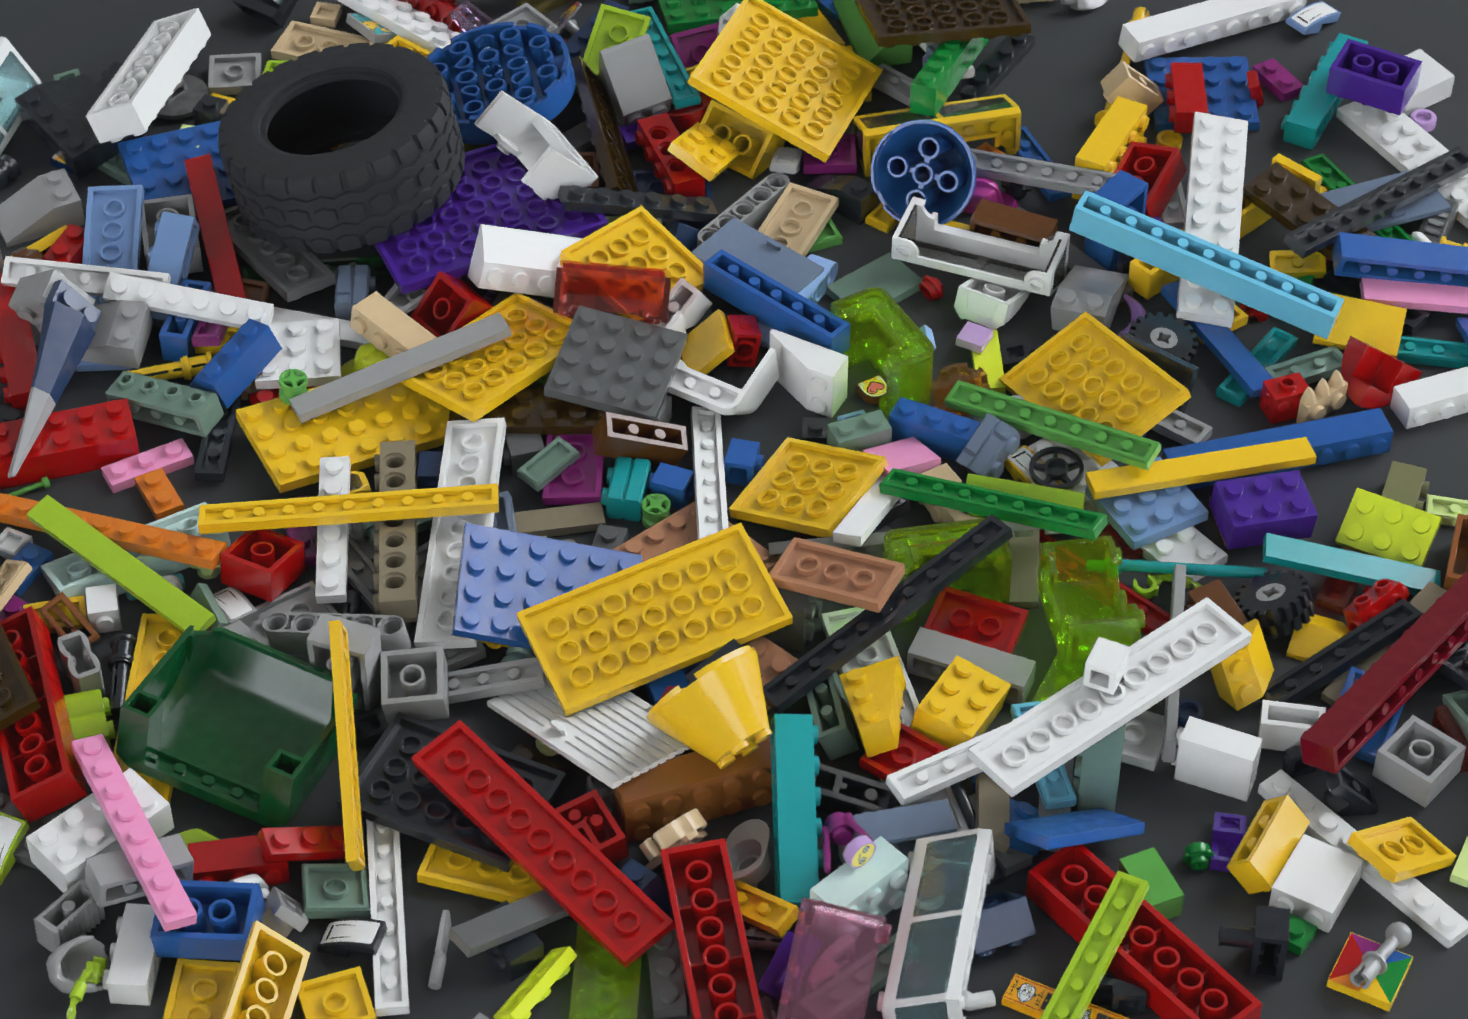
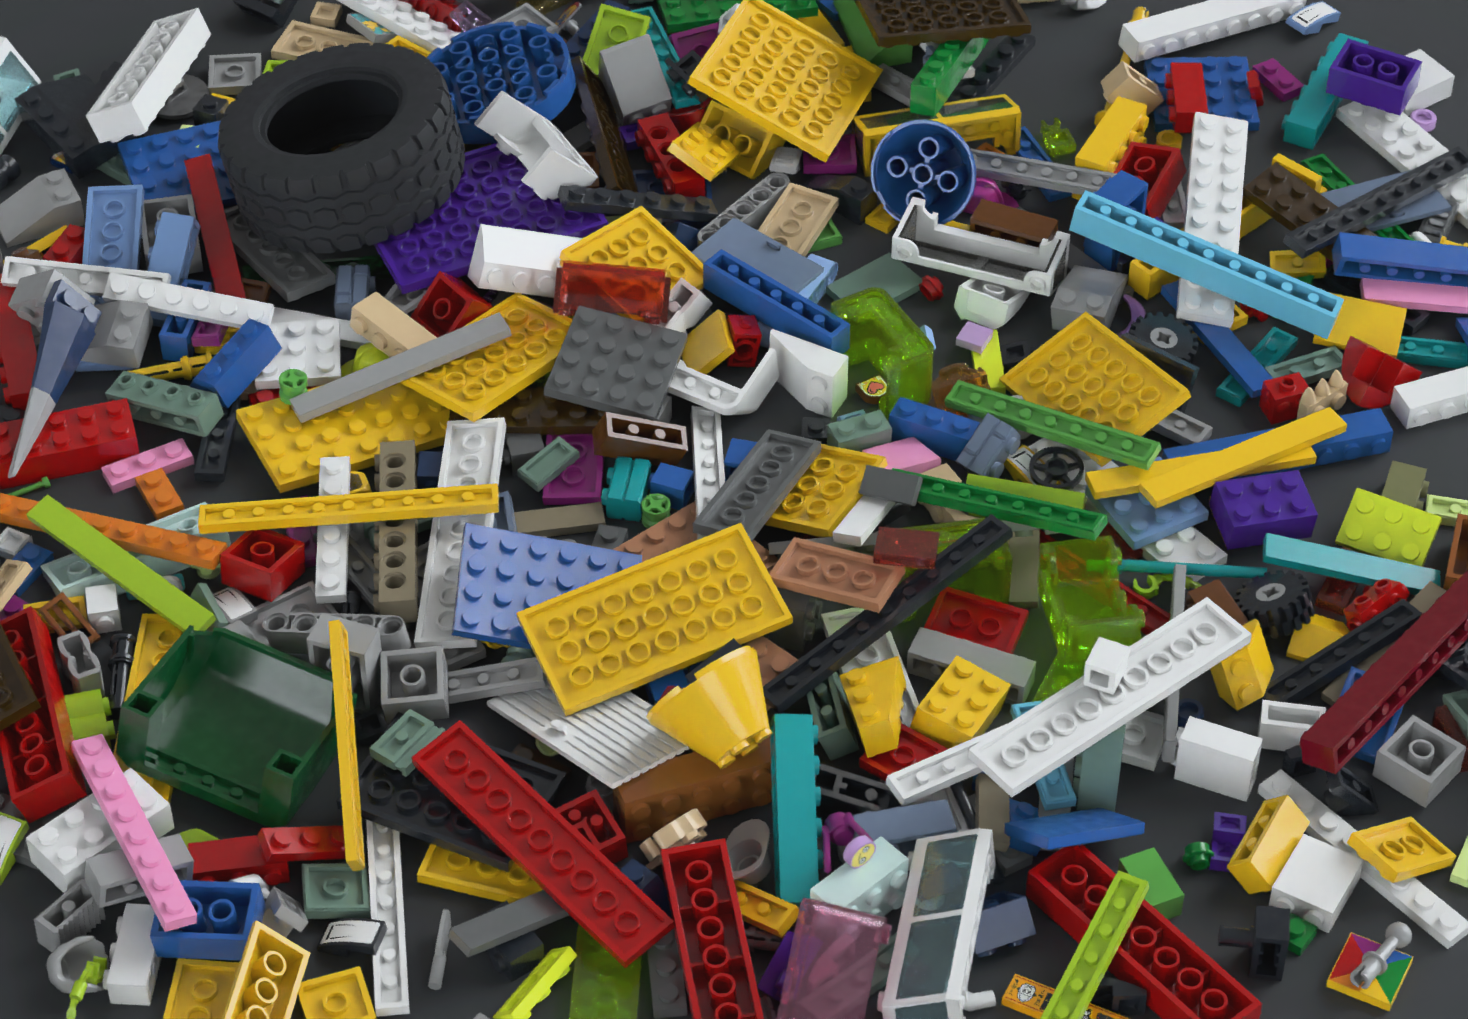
none -> sand green plate [369,709,446,777]
none -> black bracket [665,50,710,104]
none -> dark grey plate [693,429,821,542]
none -> dark grey tile [859,465,923,507]
none -> clear red tile [873,527,940,569]
none -> clear neon green plate [1040,117,1077,157]
none -> yellow tile [1139,407,1347,509]

